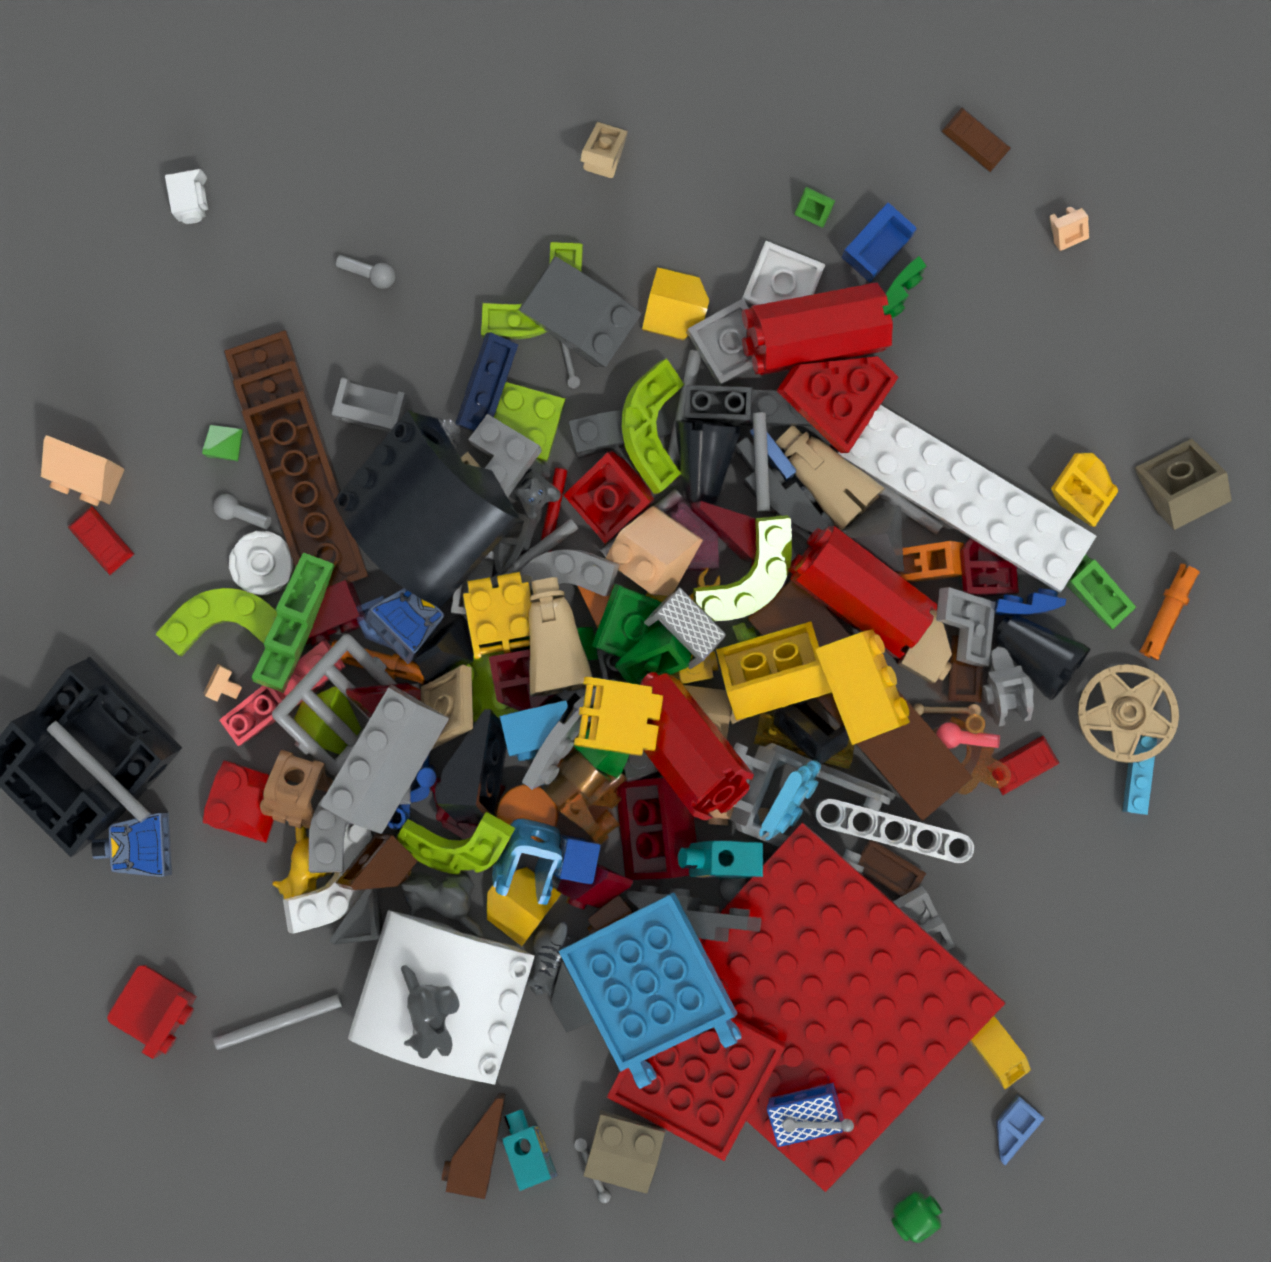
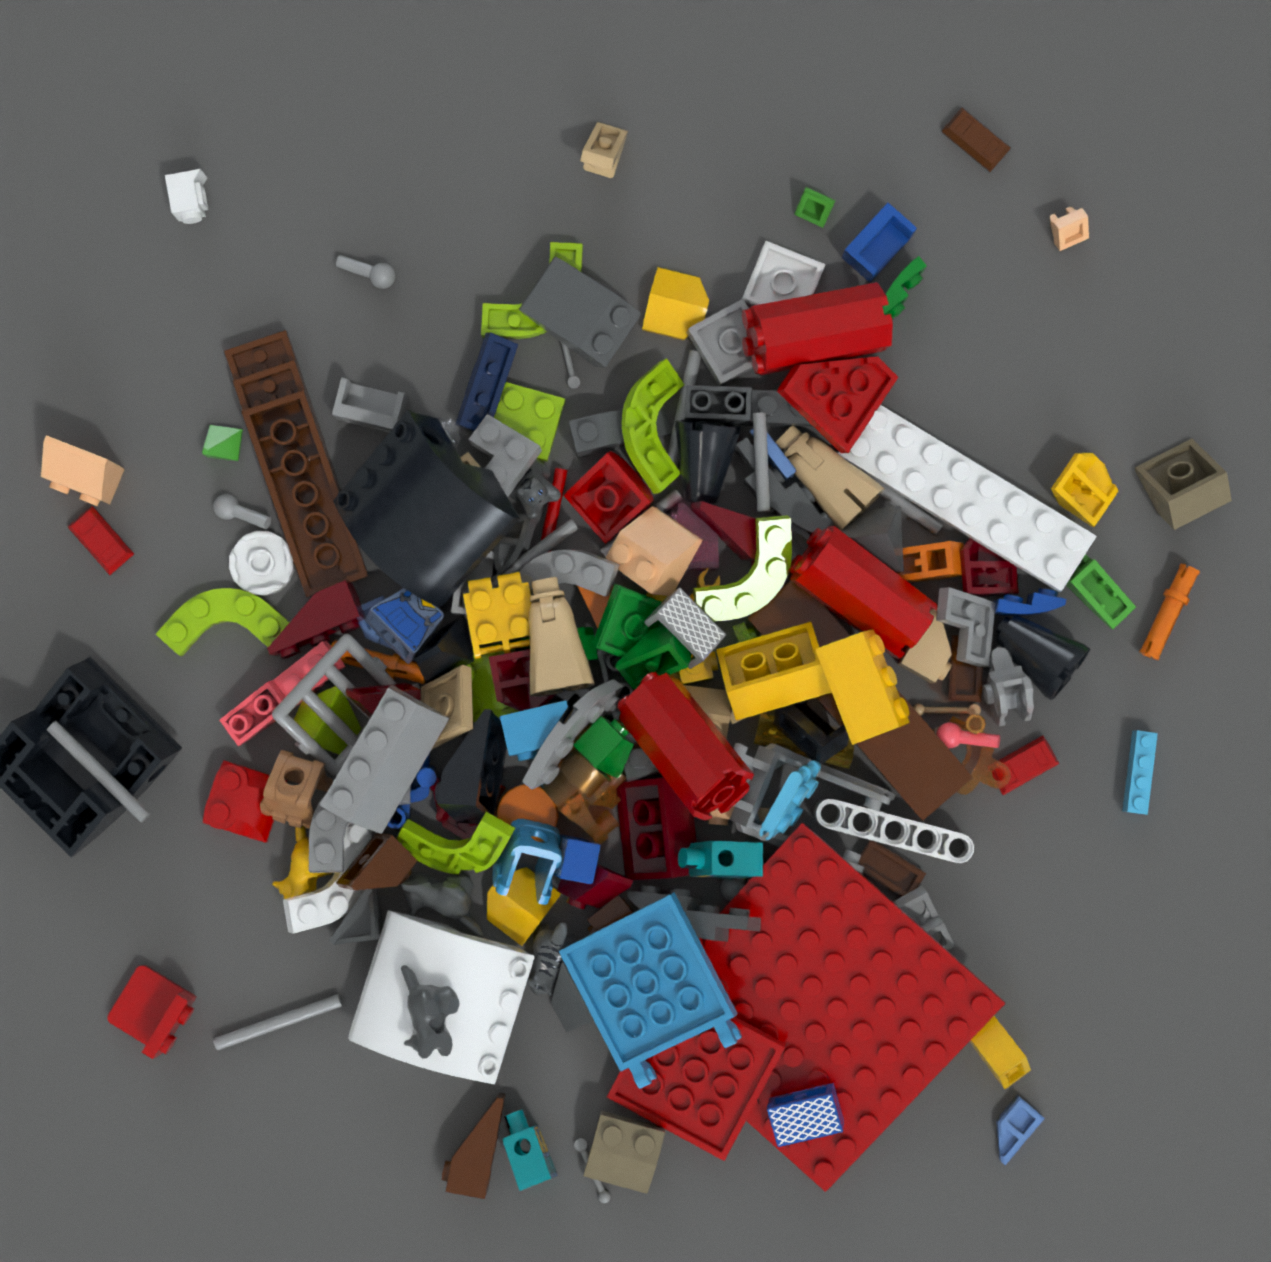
torso [91,812,172,877] -> none
light nougat tile [203,664,242,701] -> none
bright green slope [251,553,334,693] -> none
yellow plate [574,677,663,756] -> none
light grey hinge [782,1117,854,1132] -> none
green head [891,1192,943,1243] -> none
tan wheel [1078,664,1179,763] -> none

